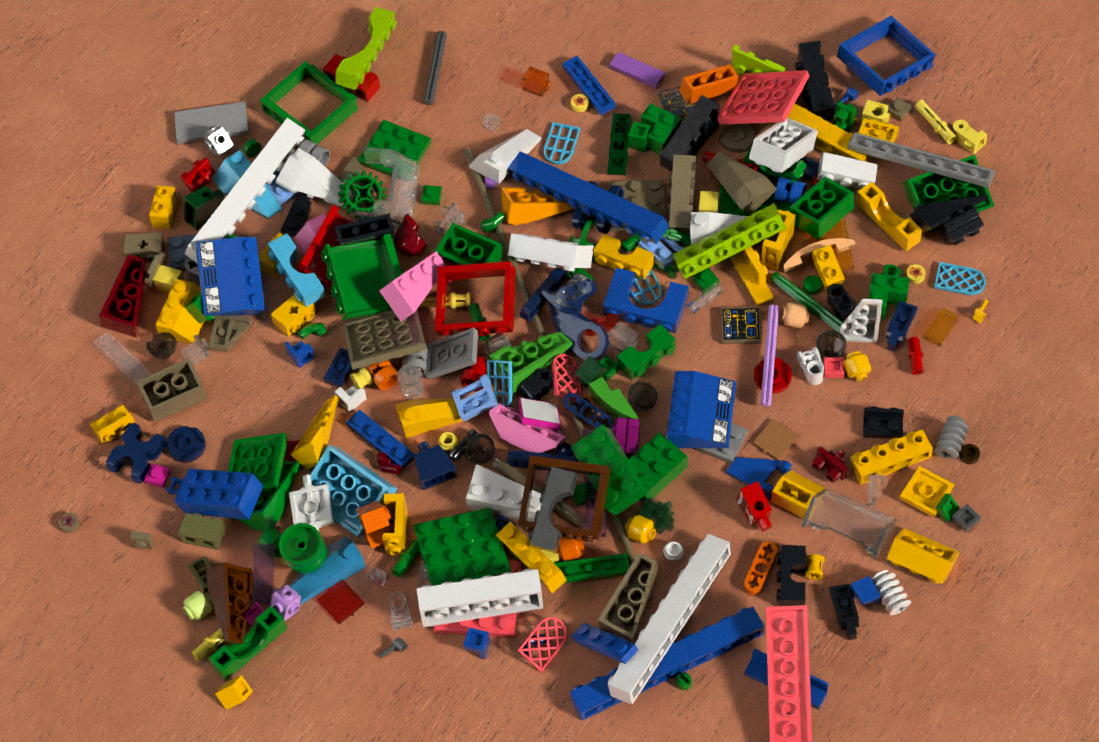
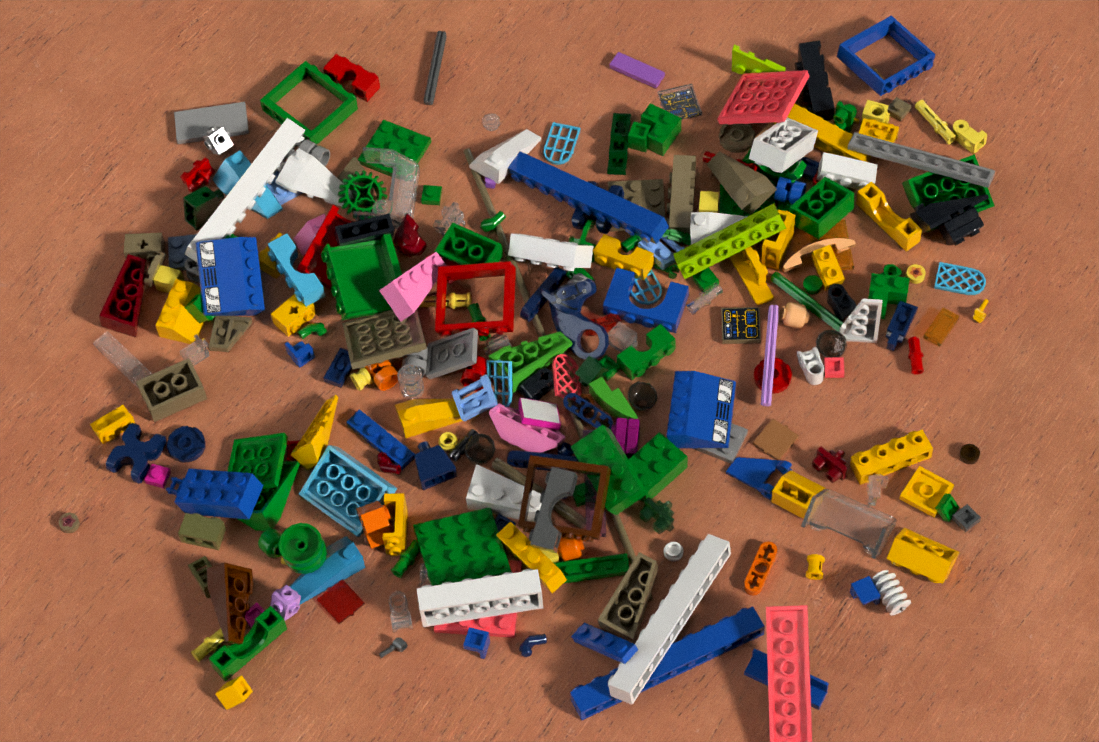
dark tan plate [130,531,154,550] -> none
clear smoke hair [146,332,177,359] -> none
yellow brick [149,185,178,230] -> none
yellowish green head [182,590,213,621] -> none
green tile [243,139,261,158] -> none
tile [253,544,274,604] -> none
black hinge [280,192,312,237] -> none
white plate [289,474,334,531] -> none
white panel [335,386,367,413] -> none
lime arch [336,6,397,90] -> none
clear tile [368,569,389,585] -> none
light orange wedge [501,187,574,225] -> none
coral window [517,617,567,672] -> none
clear orange brick [522,66,551,97] -> none
blue plate [562,55,616,115] -> none
light yellow tile [571,94,589,112] -> none
yellow head [625,515,656,544] -> none
black wedge [659,95,720,172] -> none
green hinge [675,672,692,690] -> none
orange brick [679,64,739,105] -> none
red torso [737,481,772,532] -> none
black arch [776,545,806,606] -> none
black hinge [829,584,859,640] -> none
blue hand [834,88,858,106] -> none
yellow head [844,351,871,381] -> none
black bracket [863,406,904,439] -> none
light grey piece [934,415,969,459] -> none

